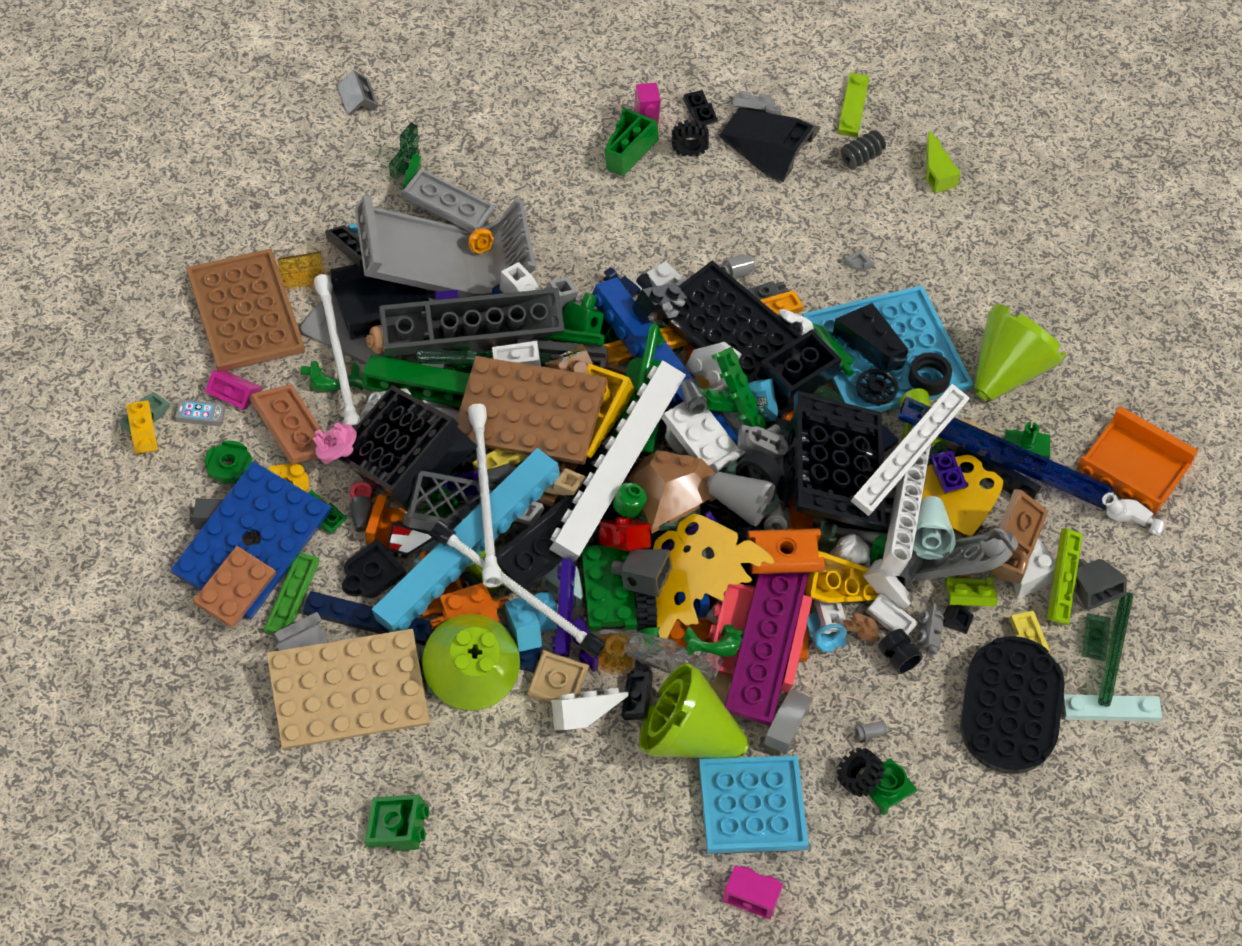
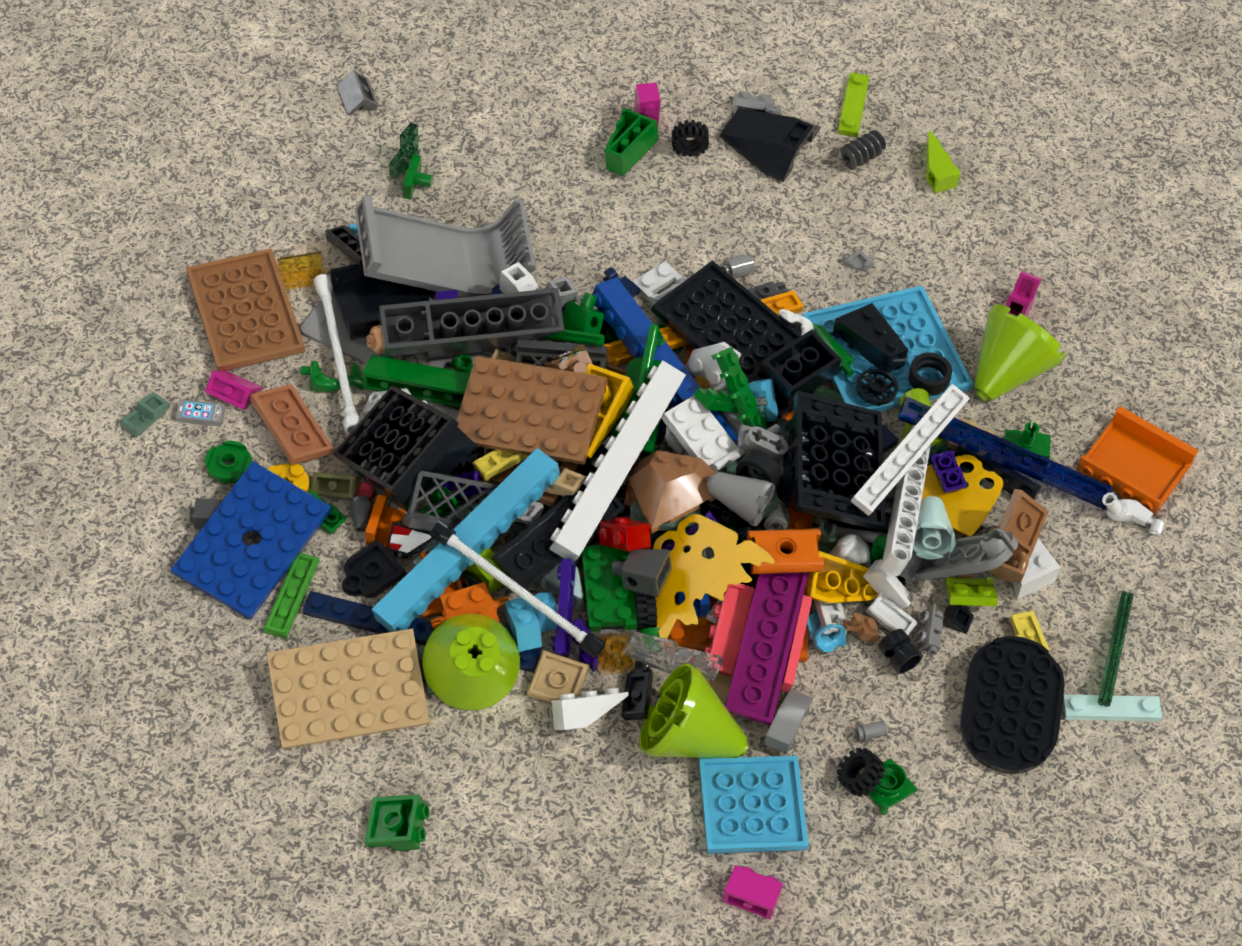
yellow bracket [126,400,158,454] -> none
nougat plate [193,546,276,629] -> none
flat silver panel [271,612,328,651] -> none
bright pink plate [313,422,357,464] -> none
light grey tile [401,168,495,233] -> none
clear green axle [417,350,552,367] -> none
light orange plate [468,228,494,254] -> none
white hose [468,404,502,587] -> none
dark grey cone [487,464,516,485] -> none
white panel [492,341,541,366] -> none
green head [613,483,647,518] -> none
black brick [632,273,687,324] -> none
dark grey cone [681,379,707,415] -> none
black slope [683,90,718,125] -> none
green animal [684,624,744,657] -> none
lime plate [1047,528,1083,625] -> none
dark grey torso [1075,559,1127,610] -> none
clear green plate [1081,613,1111,661] -> none
none -> olive slope [311,472,361,499]
none -> dark pink brick [1005,271,1042,316]

